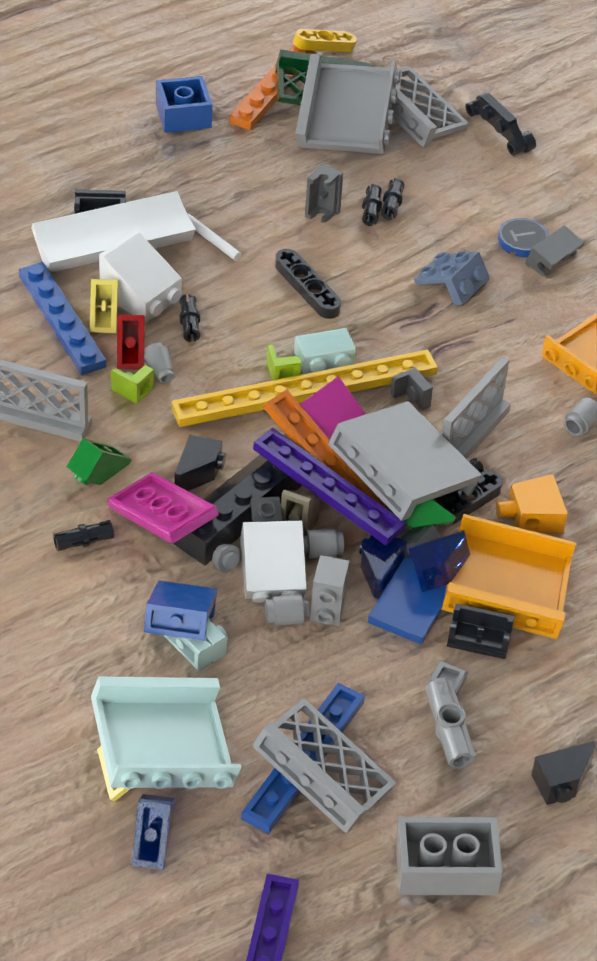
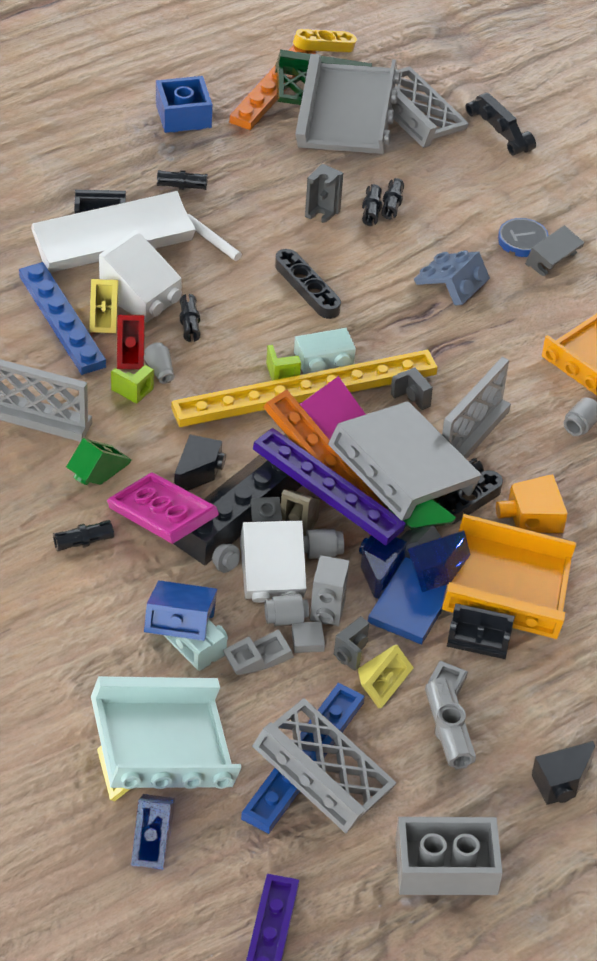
none -> black pin [157,170,208,190]
none -> light grey slope [223,629,294,675]
none -> light grey tile [291,622,325,653]
none -> dark grey bracket [334,616,370,671]
none -> light yellow slope [358,645,413,708]

